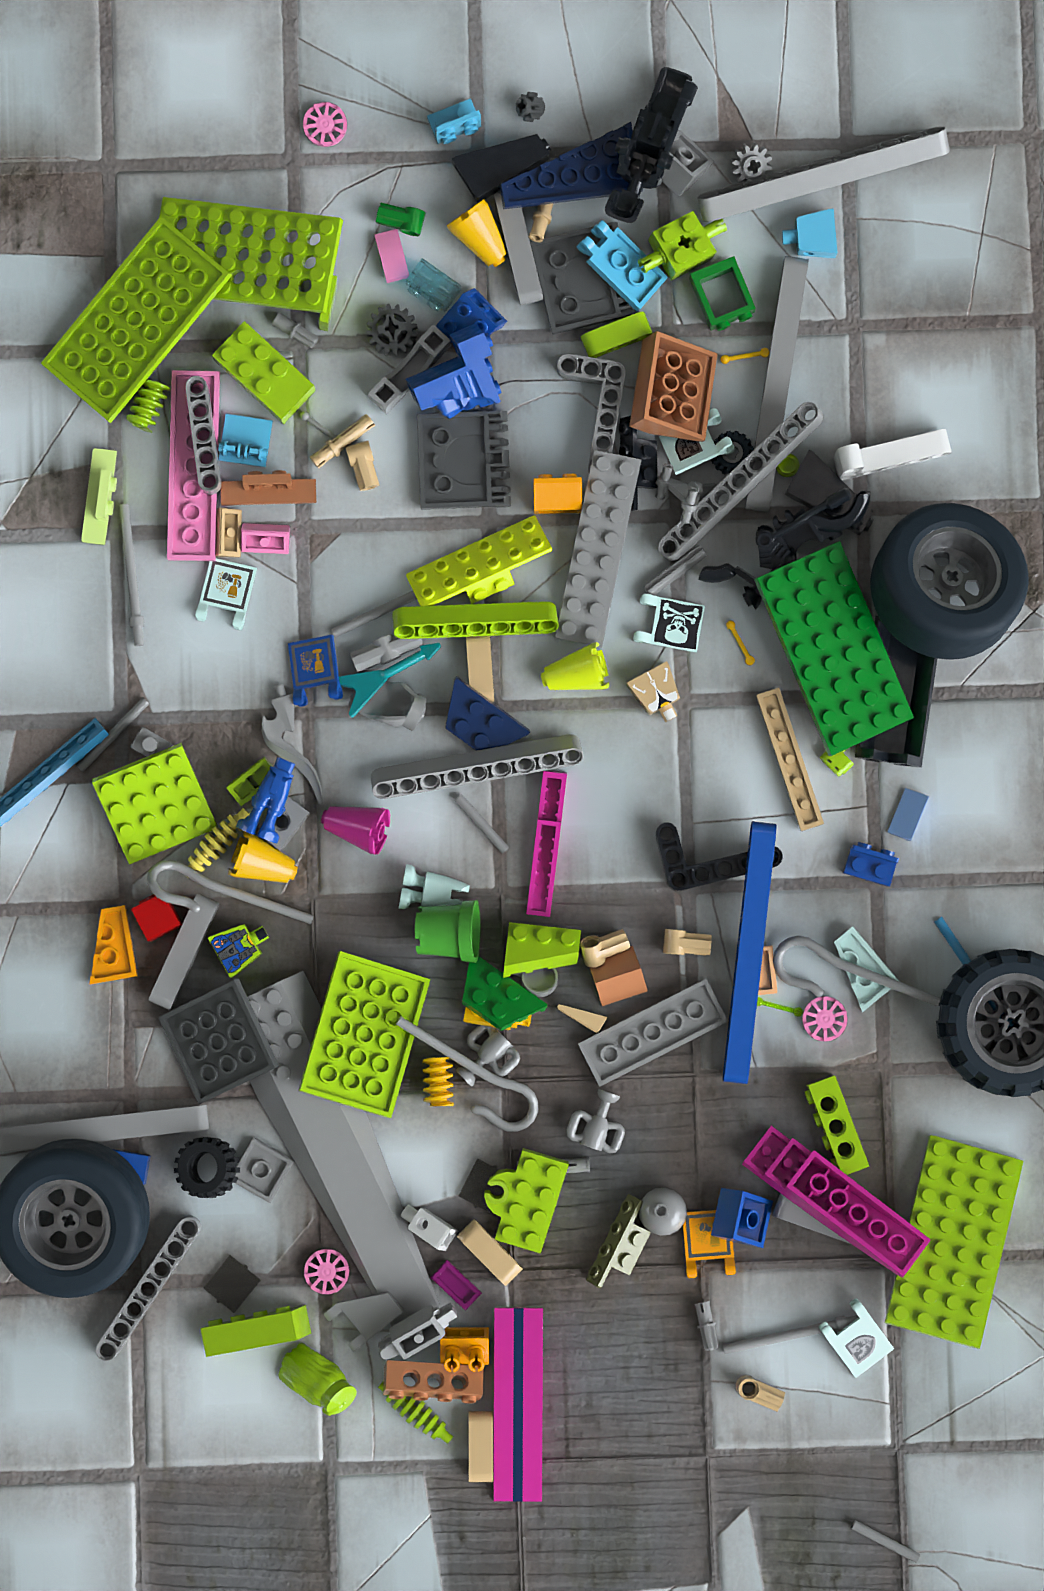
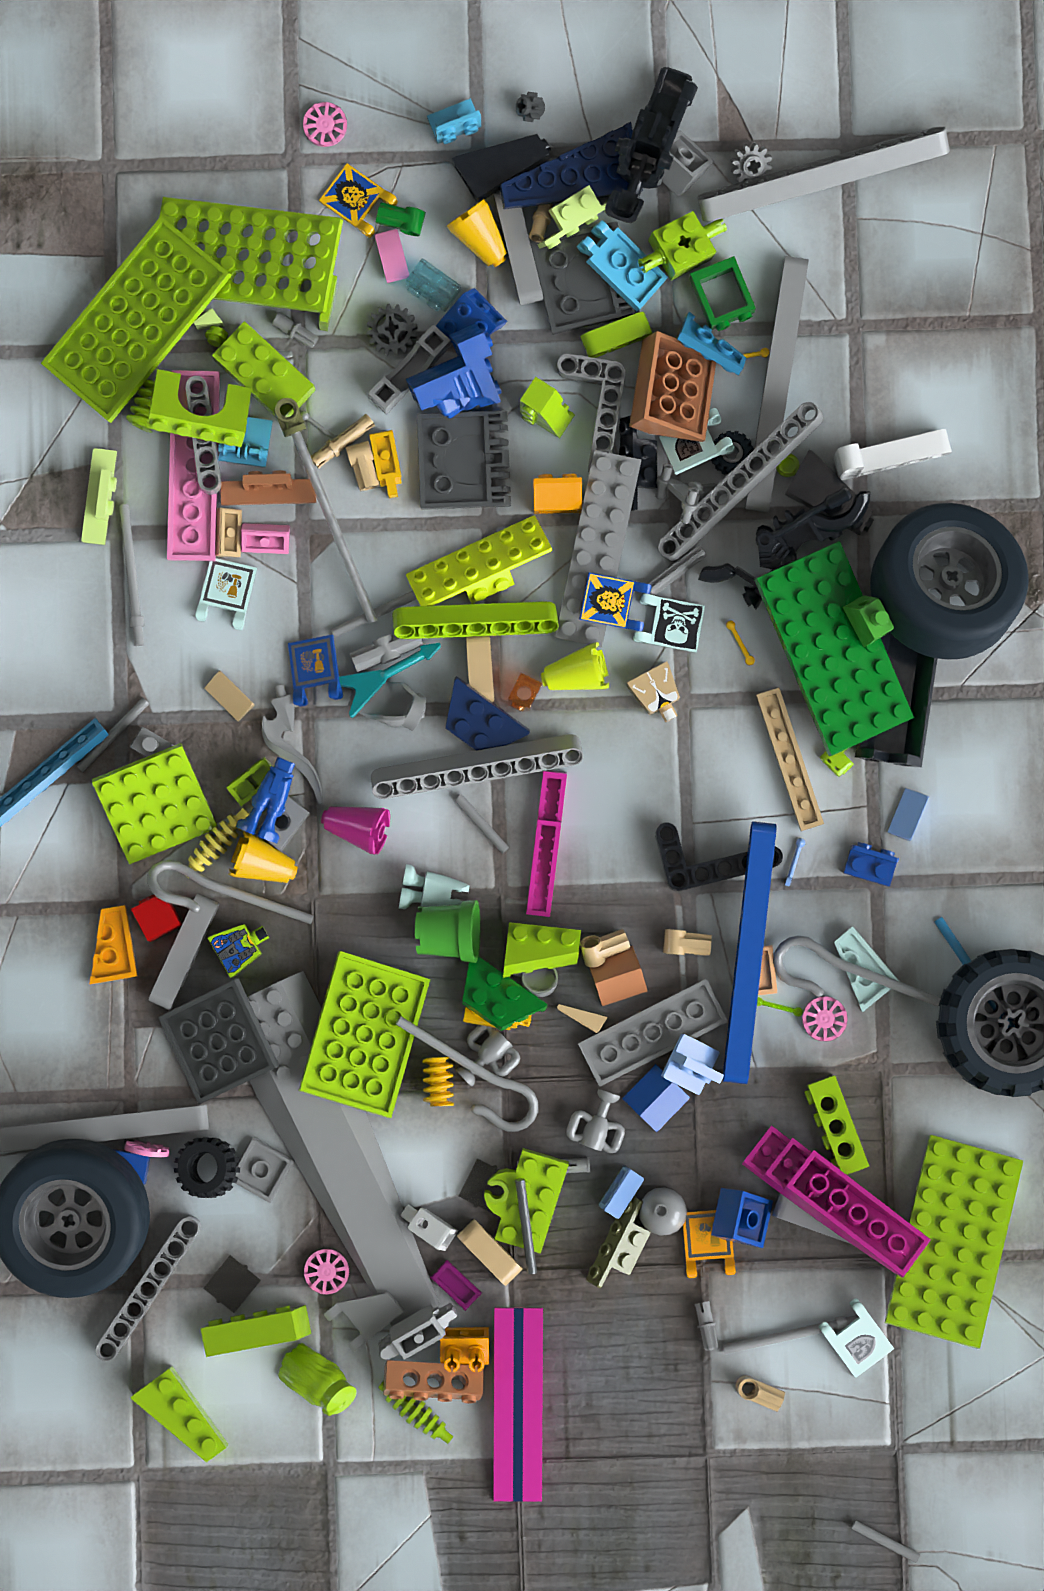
tan beam [469,1411,493,1482] -> none
medium azure torso [782,208,838,258] -> none
none -> bright pink wheel [124,1140,170,1157]
none -> lime wedge [130,1366,229,1463]
none -> lime arch [147,369,252,447]
none -> yellowish green slope [194,308,224,330]
none -> tan slope [204,671,255,722]
none -> lime plate [205,326,228,347]
none -> flat silver piece [274,398,377,624]
none -> flag [319,163,398,238]
none -> yellow hinge [369,430,402,499]
none -> clear orange brick [508,673,542,712]
none -> dark grey bar [515,1178,537,1274]
none -> lime wedge [520,376,575,439]
none -> yellowish green bracket [537,185,608,249]
none -> flag [579,572,652,631]
none -> light blue slope [599,1165,644,1219]
none -> blue slope [622,1064,690,1132]
none -> light blue bracket [661,1034,724,1095]
none -> dark azure wing [677,312,746,375]
none -> light blue hinge [785,838,805,887]
none -> bright green torso [843,596,894,647]

